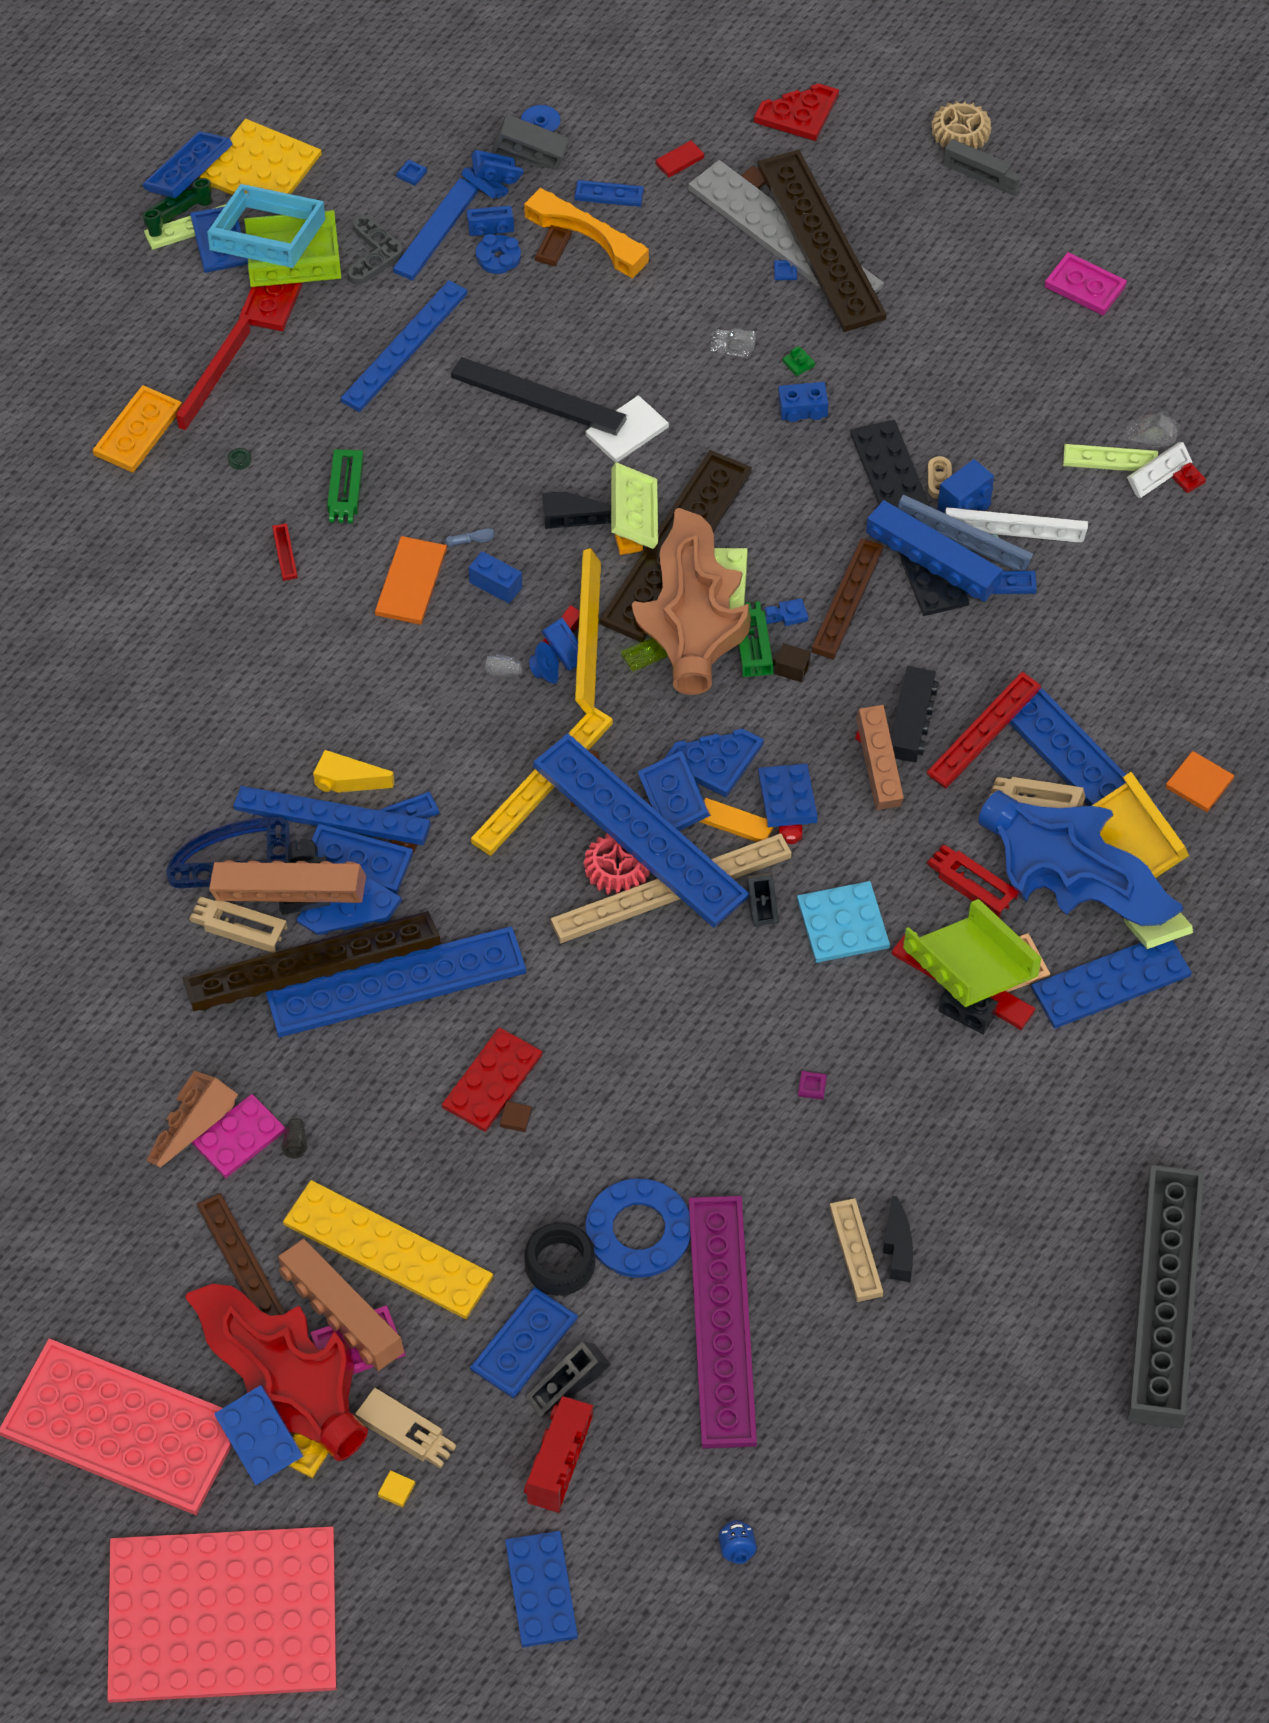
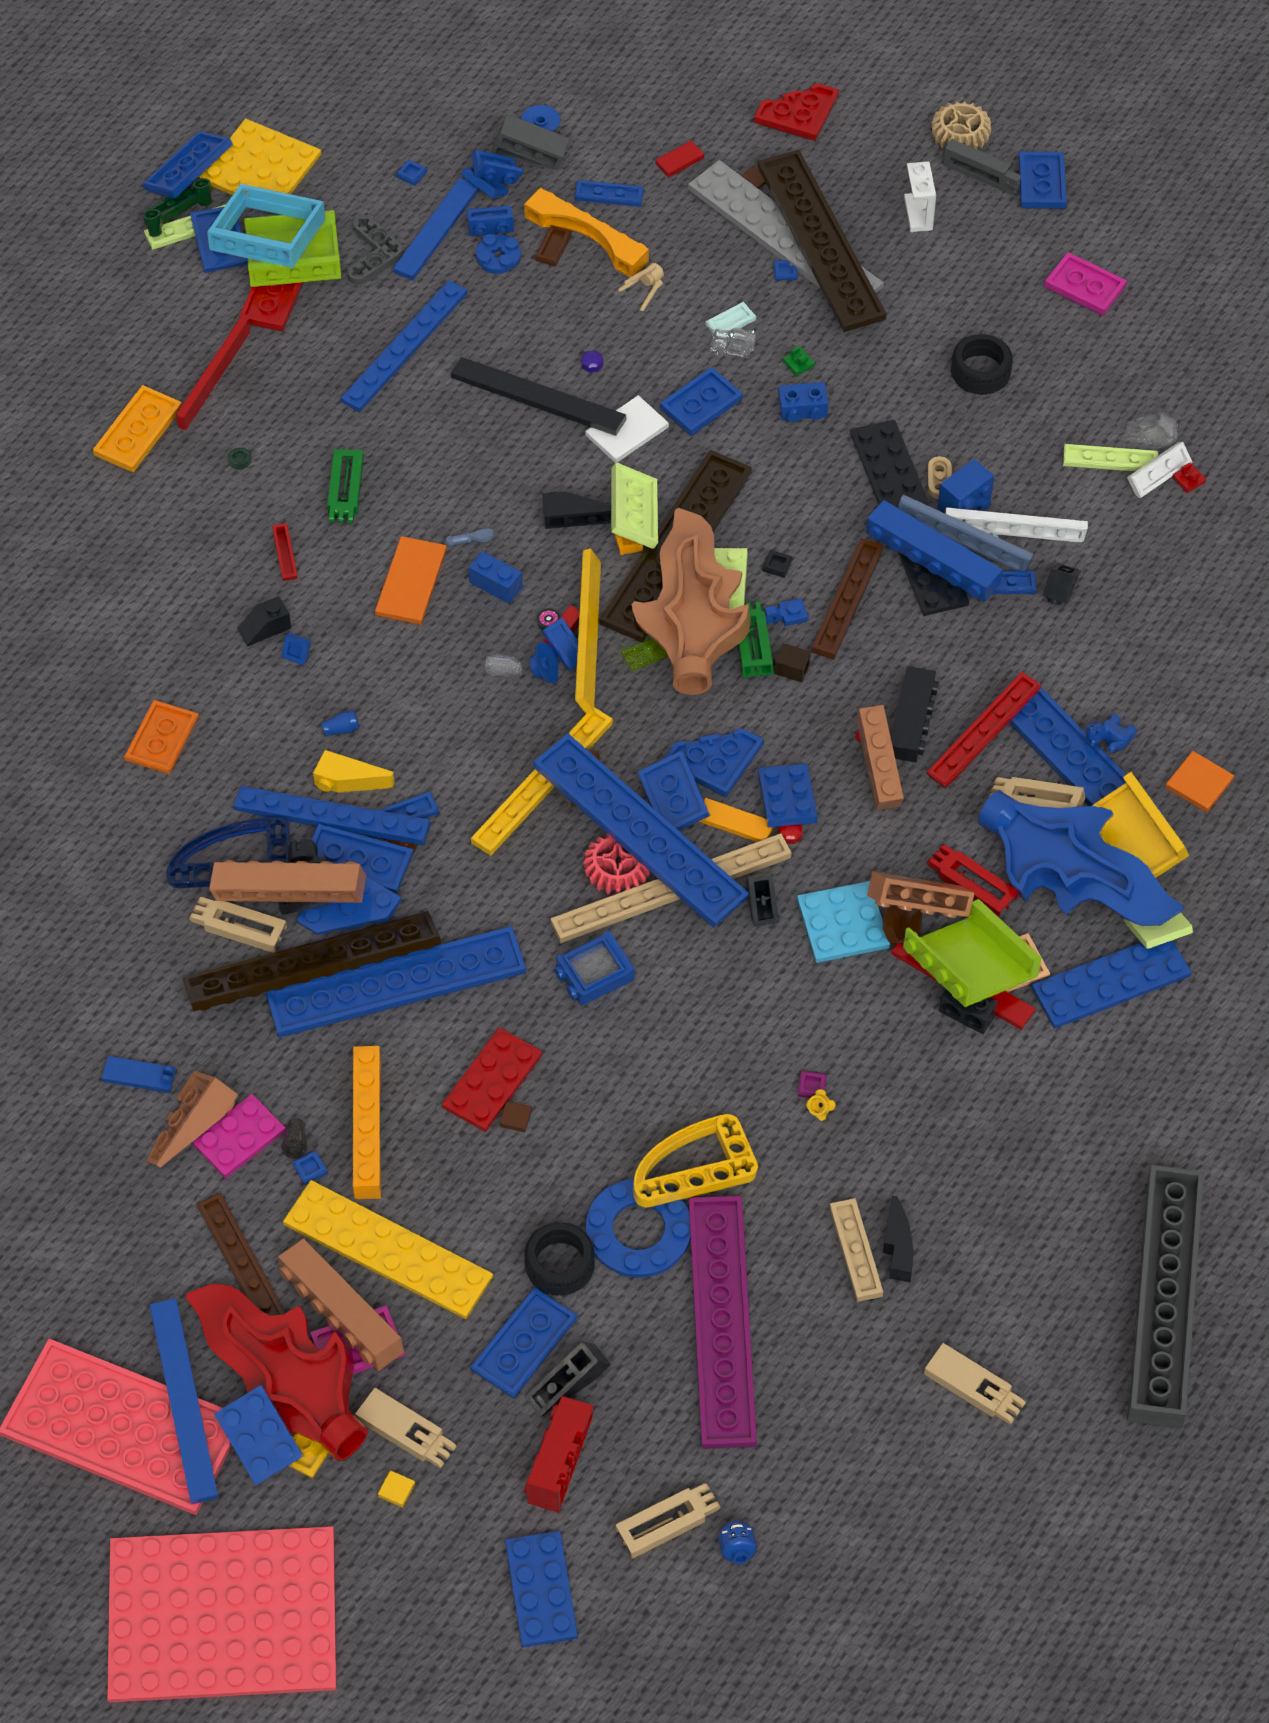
none -> blue hinge [102,1056,177,1093]
none -> orange tile [124,700,199,774]
none -> blue tile [150,1298,219,1505]
none -> black slope [237,596,291,647]
none -> blue tile [282,633,311,665]
none -> blue tile [292,1151,328,1185]
none -> blue cone [322,710,360,736]
none -> light orange arch [353,1046,381,1199]
none -> tile [537,608,561,631]
none -> blue window [554,930,635,1006]
none -> dark purple tile [581,350,603,373]
none -> tan hinge [615,1483,721,1559]
none -> tan plant [618,263,664,311]
none -> yellow beam [633,1114,758,1208]
none -> blue plate [660,367,743,436]
none -> light aqua tile [706,302,756,340]
none -> black tile [762,550,793,578]
none -> yellow plate [806,1089,836,1121]
none -> nougat brick [867,871,974,918]
none -> reddish brown panel [882,904,923,944]
none -> white panel [904,162,936,232]
none -> tan hinge [924,1343,1026,1425]
none -> black tyre [951,334,1013,395]
none -> blue plate [1018,151,1067,209]
none -> black slope [1043,563,1081,605]
none -> blue animal [1086,713,1138,752]

